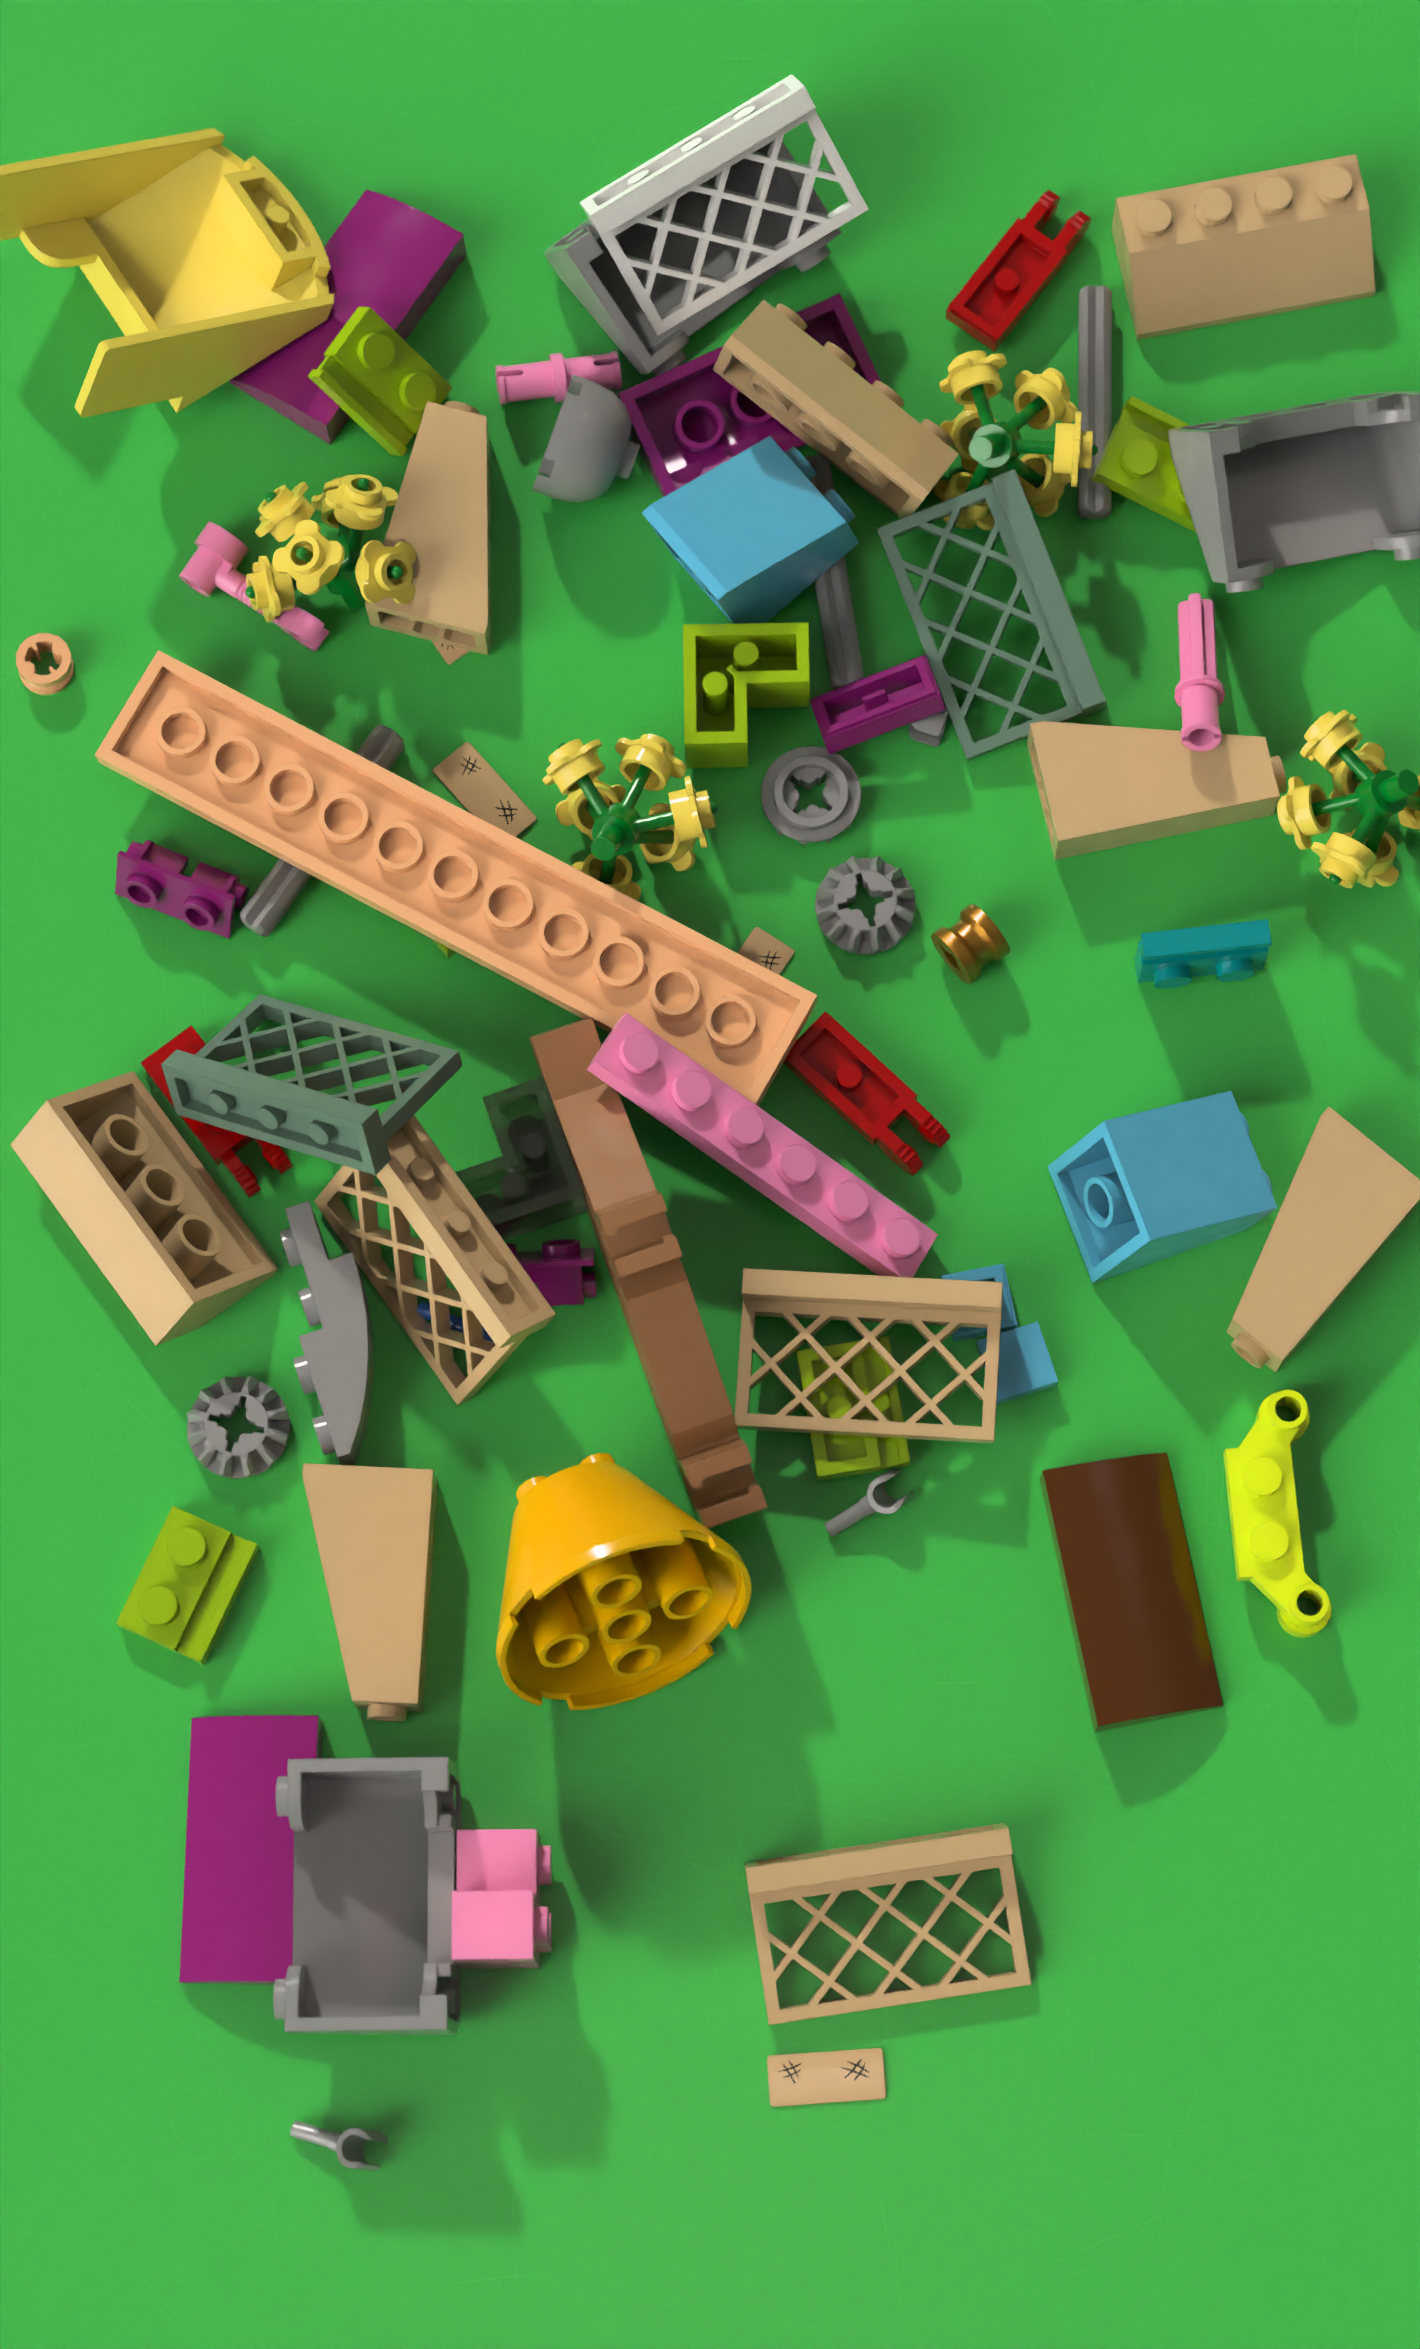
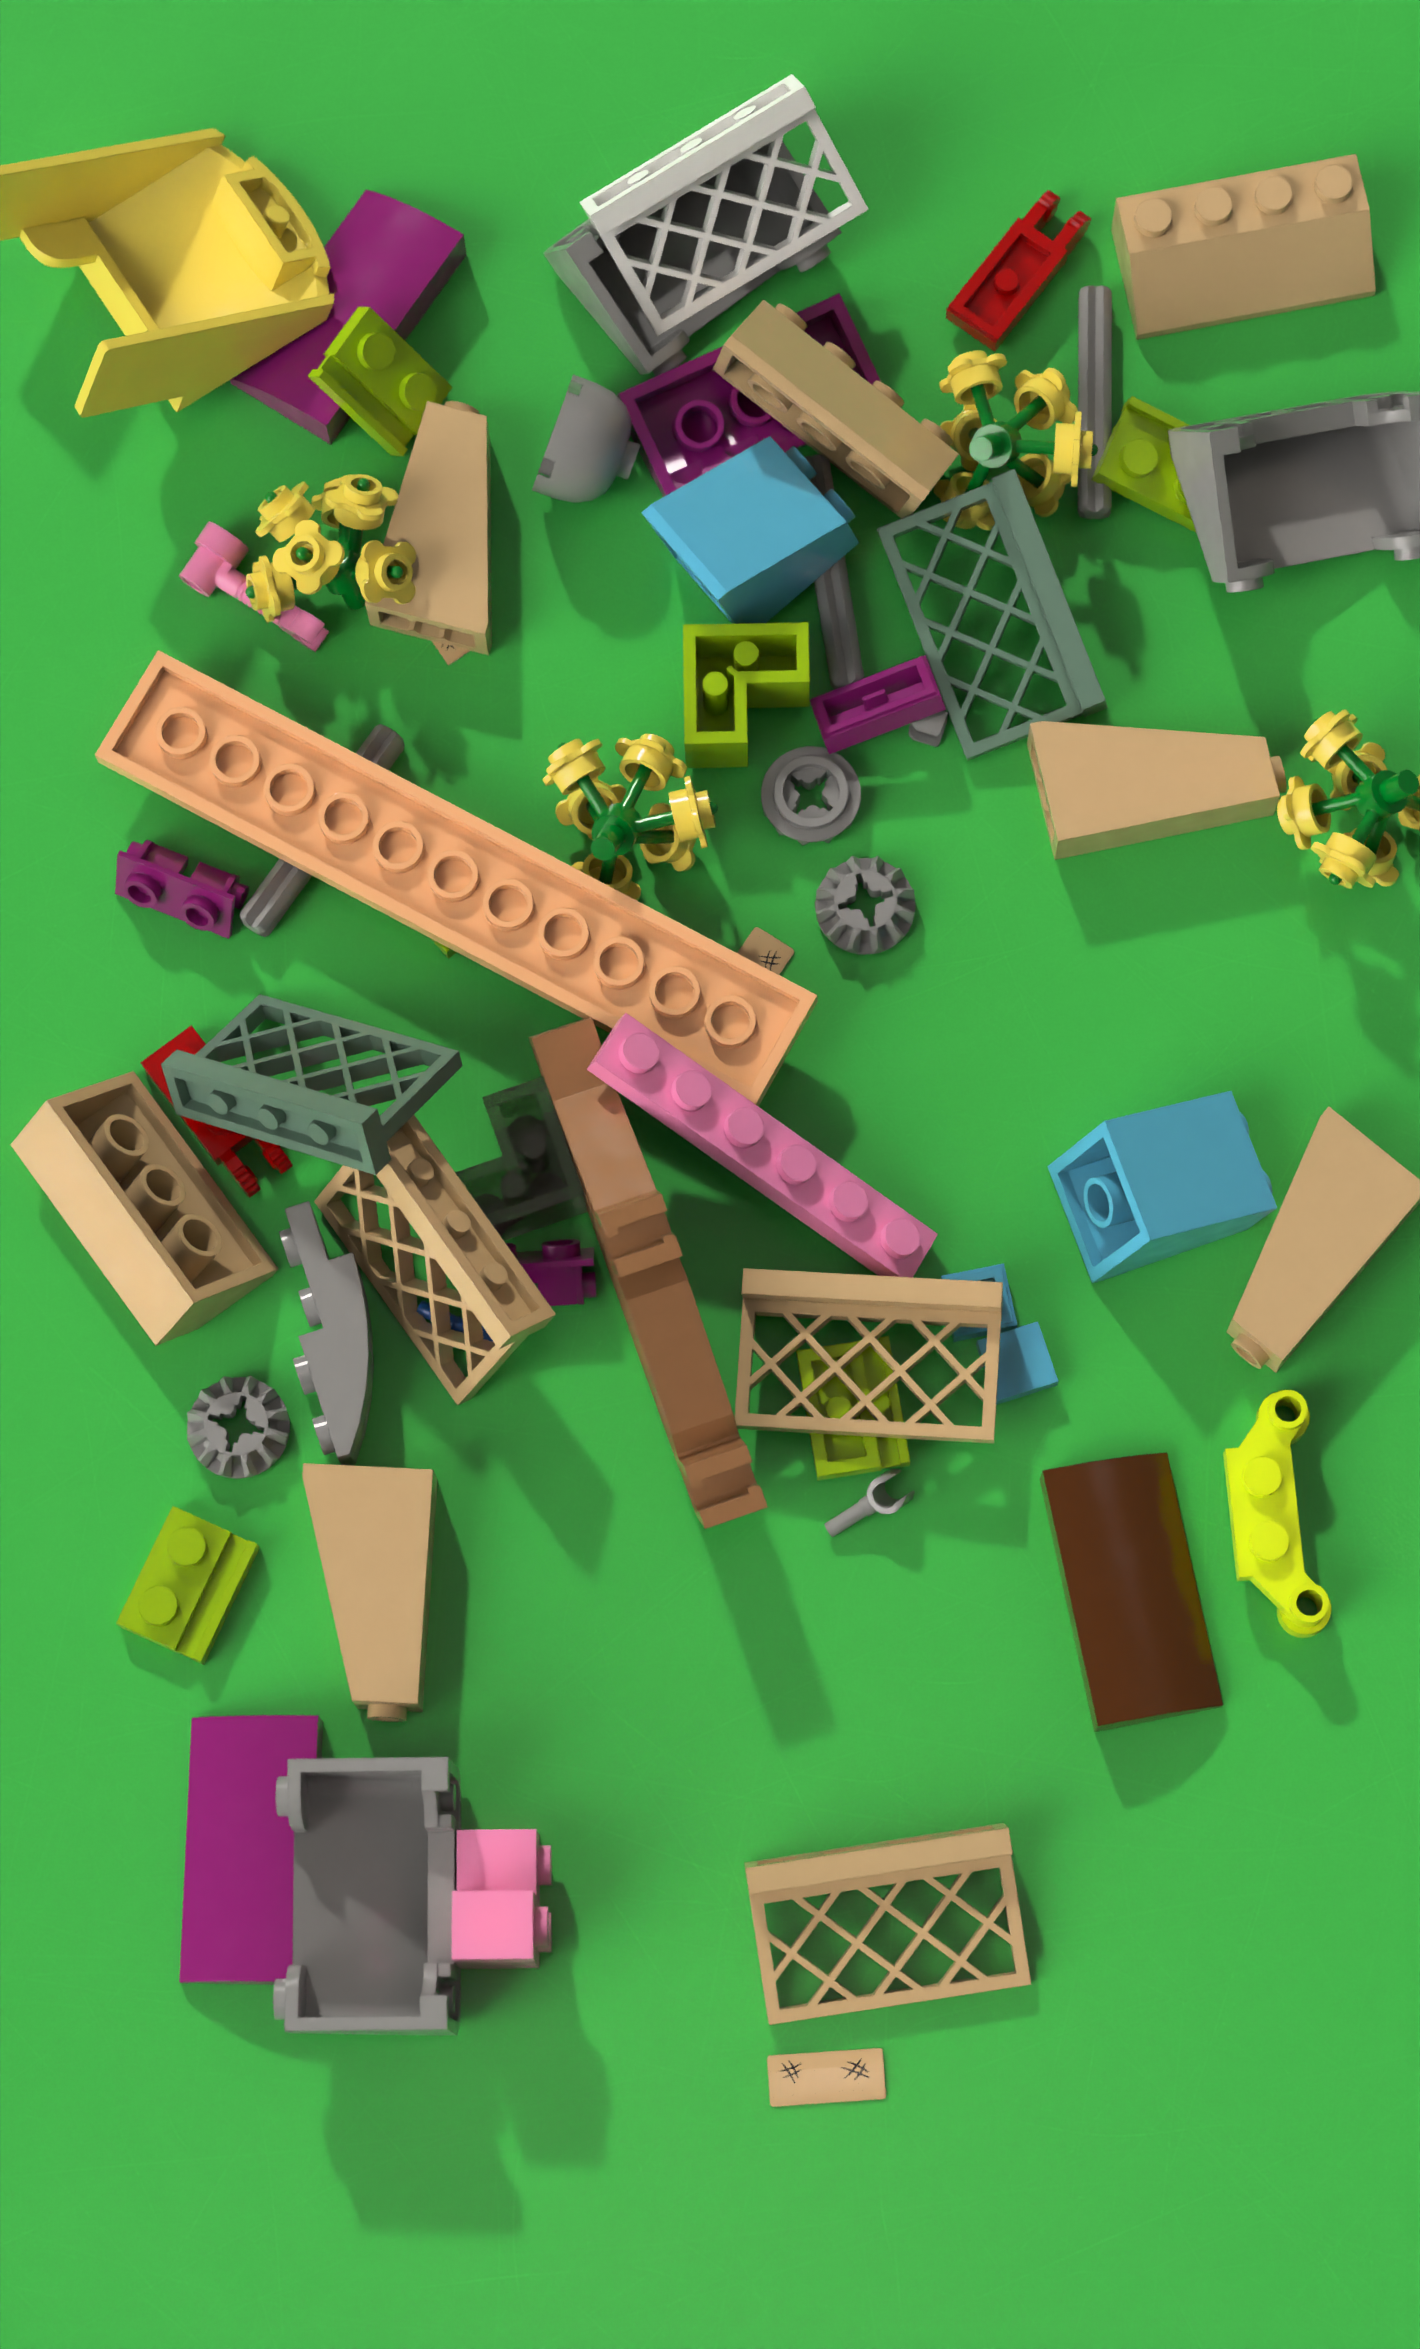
light nougat bush [16,633,74,695] -> none
light grey hand [290,2121,388,2171] -> none
tan sticker [433,742,537,837] -> none
bright pink pin [495,351,622,405] -> none
yellow cone [496,1453,752,1710] -> none
red hinge [783,1012,951,1176] -> none
pearl gold wheel [931,904,1010,984] -> none
teal plate [1134,919,1272,989] -> none
bright pink axle [1174,593,1225,751] -> none

